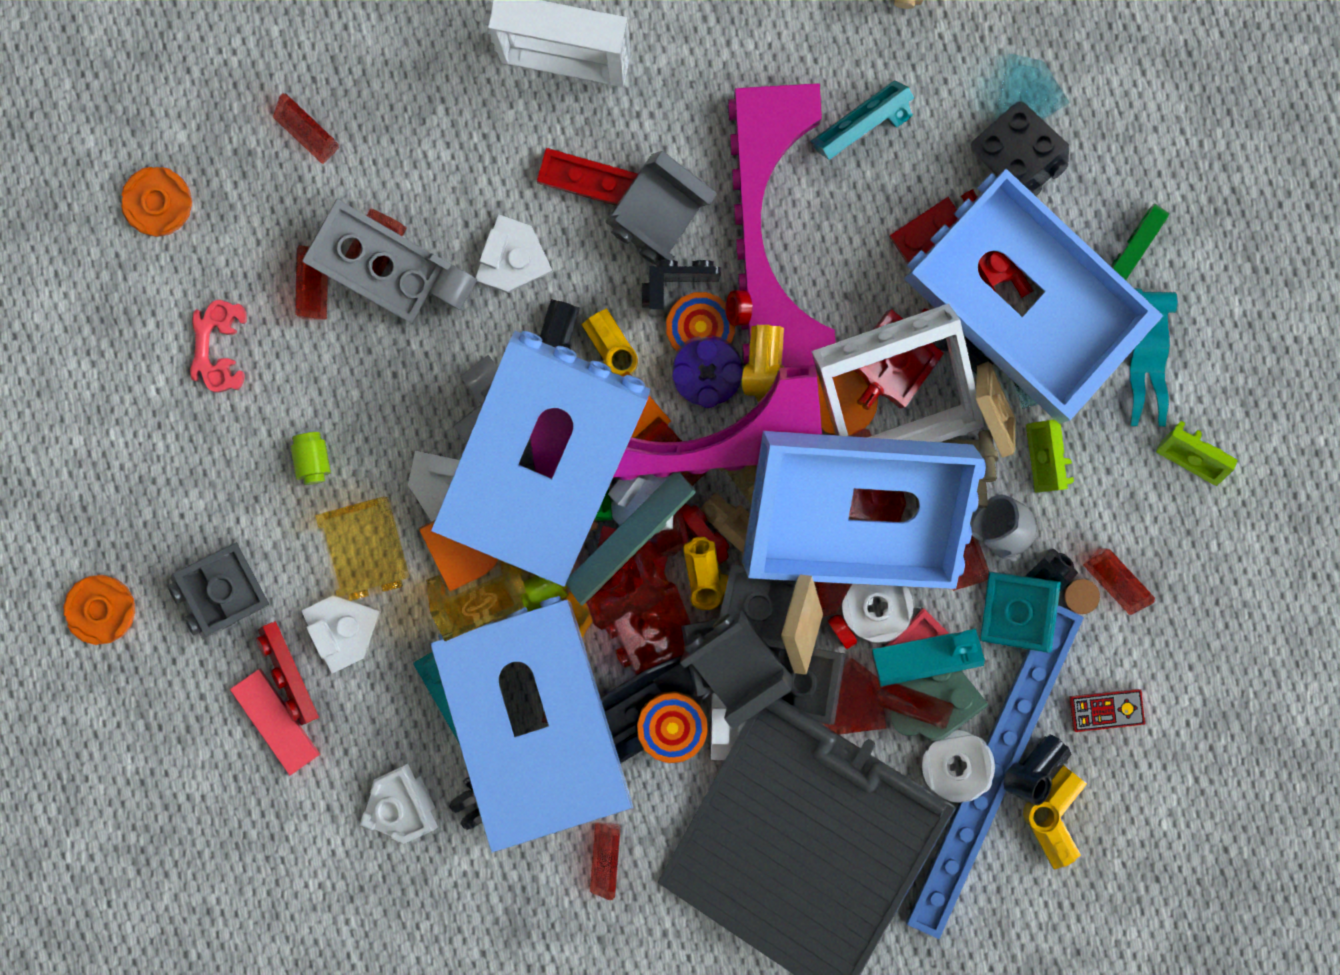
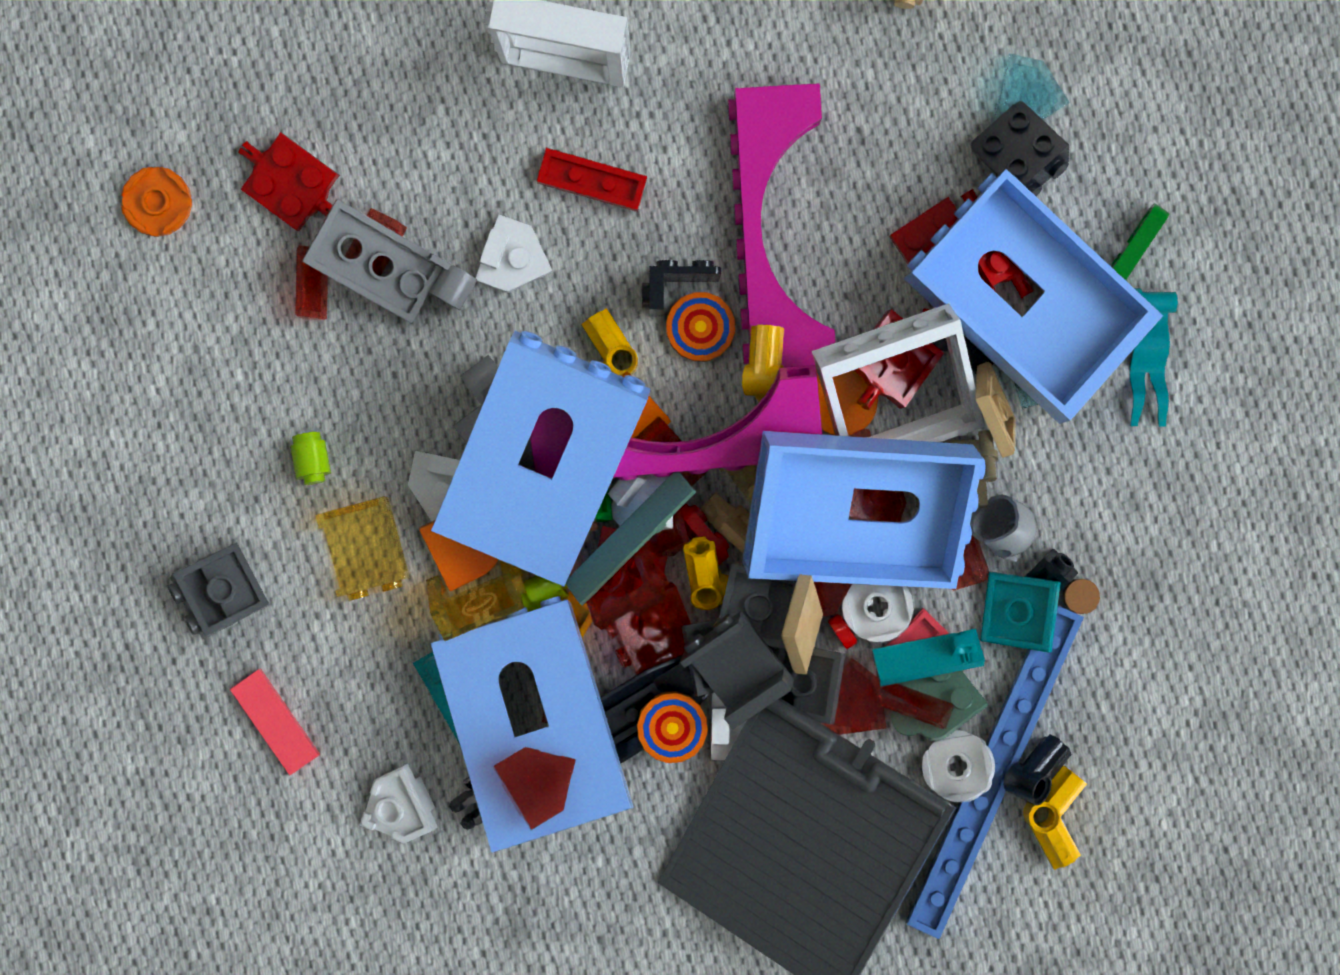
orange tile [63,575,135,645] -> none
coral helmet [190,300,247,392] -> none
red plate [256,621,319,725] -> none
clear red slope [273,93,340,164] -> none
white plate [302,595,381,674] -> none
black piece [538,299,580,349] -> none
clear red slope [590,822,621,900] -> none
dark grey panel [606,151,717,265] -> none
dark purple plate [672,336,743,408] -> none
red tile [725,290,753,326] -> none
teal hinge [811,80,915,160] -> none
lime plate [1026,419,1074,493] -> none
tile [1069,689,1145,732] -> none
clear red slope [1083,548,1156,615] -> none
lime plate [1156,421,1238,487] -> none
none -> red plate [238,132,340,231]
none -> clear red plate [493,747,576,831]

